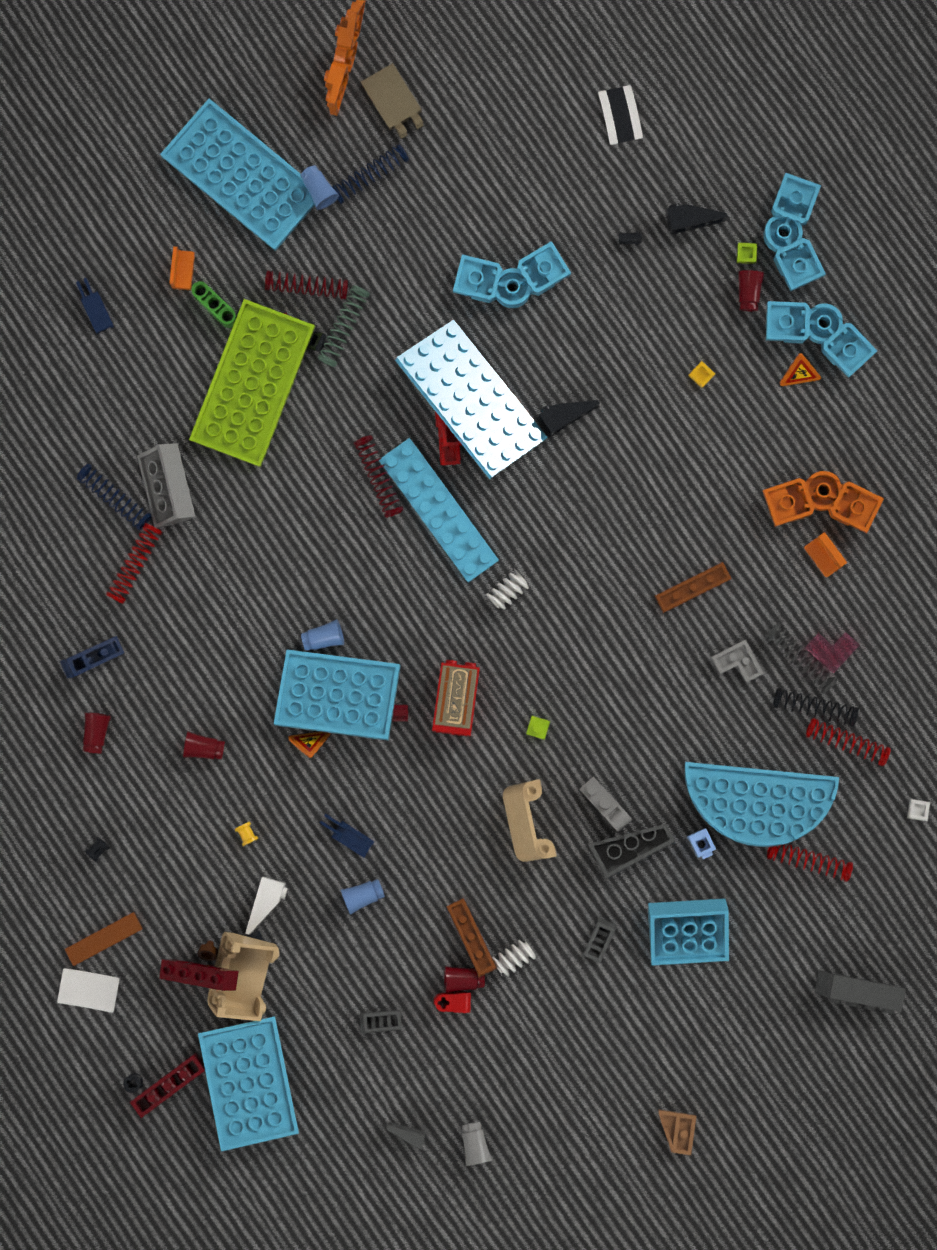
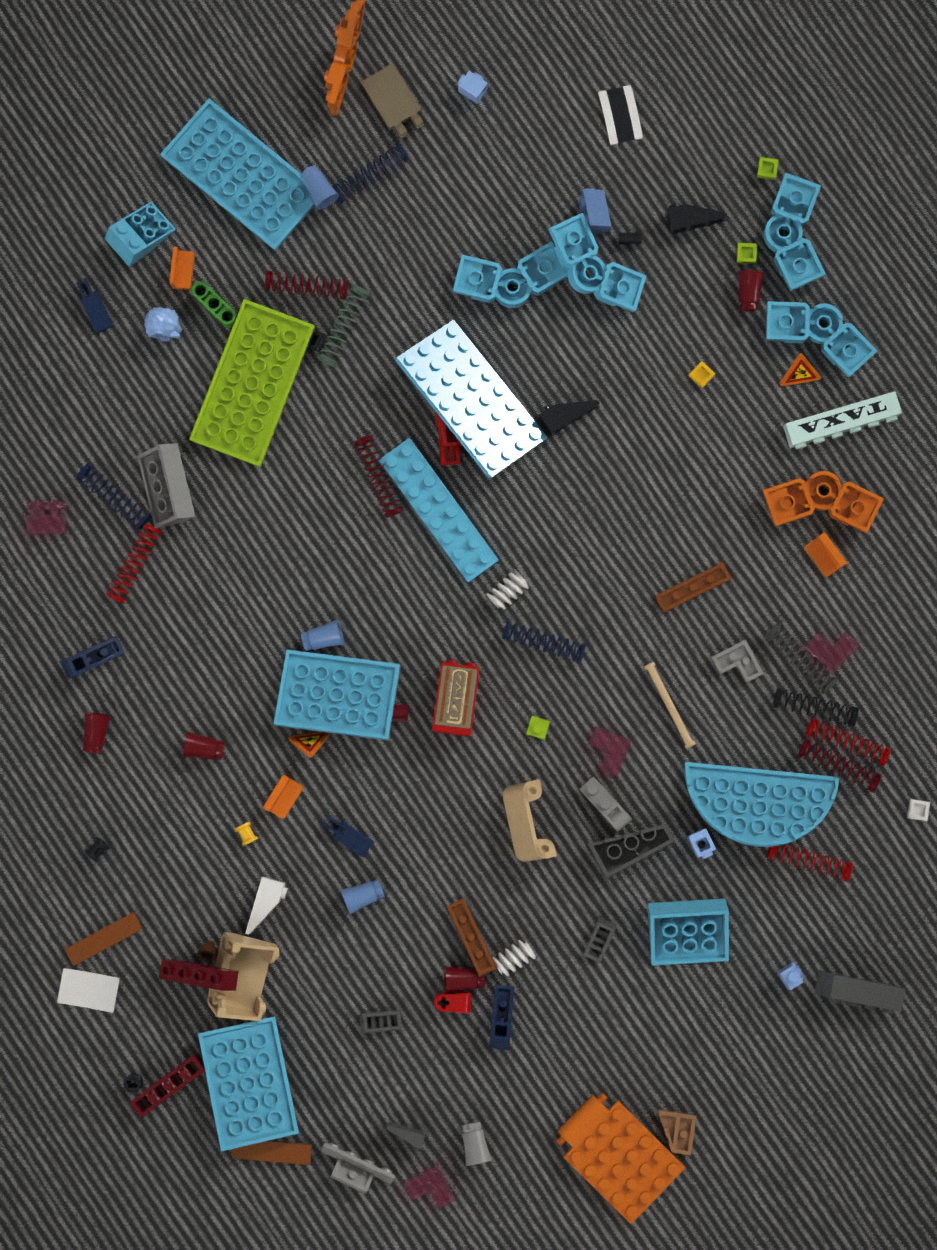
none -> clear pink plate [26,500,66,535]
none -> medium azure slope [105,201,176,266]
none -> light blue animal [144,307,182,341]
none -> dark orange tile [232,1140,312,1165]
none -> orange panel [263,774,304,819]
none -> light grey bracket [321,1143,395,1194]
none -> clear pink plate [403,1164,456,1210]
none -> light blue brick [458,71,488,104]
none -> dark blue slope [489,985,515,1050]
none -> dark blue piece [502,620,586,664]
none -> medium azure plate [548,213,646,312]
none -> orange plate [556,1093,686,1224]
none -> medium blue slope [578,188,612,235]
none -> clear pink plate [588,727,631,777]
none -> tan bar [644,662,696,749]
none -> lime plate [757,157,779,180]
none -> light blue brick [777,962,804,990]
none -> light aqua brick [783,391,902,450]
none -> dark red piece [798,739,882,793]

